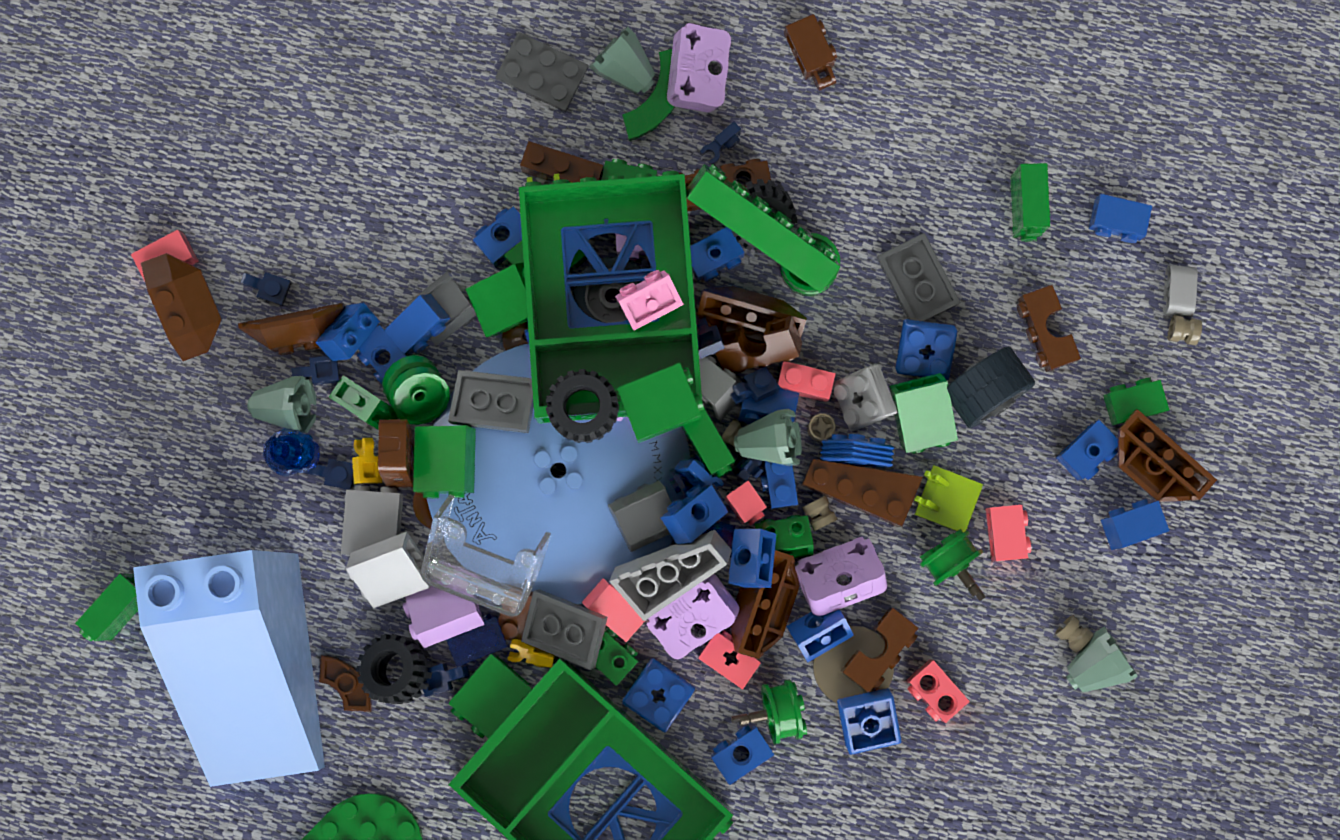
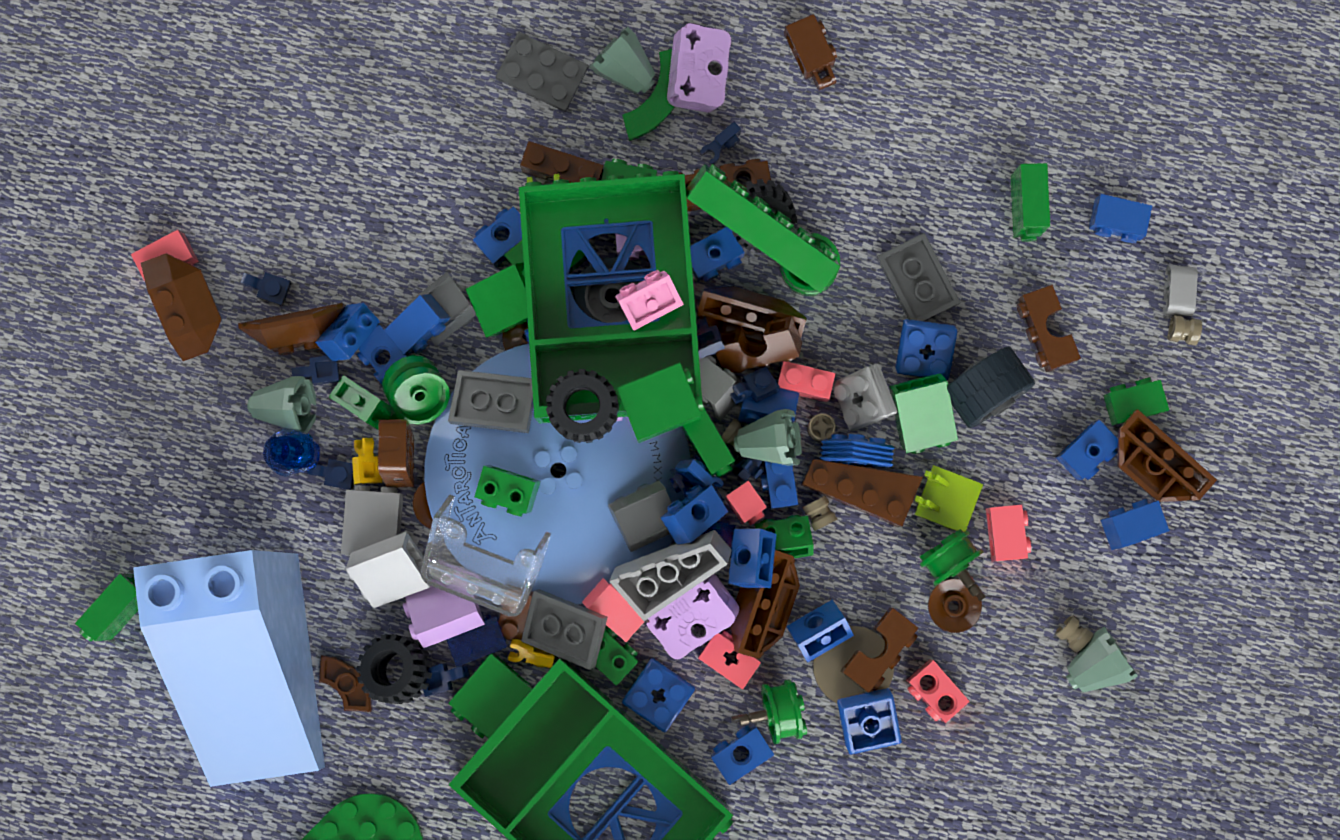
green brick [413,425,476,499] -> none
lavender axle [795,537,887,616] -> none
none -> green brick [474,465,541,517]
none -> reddish brown dish [928,579,982,633]

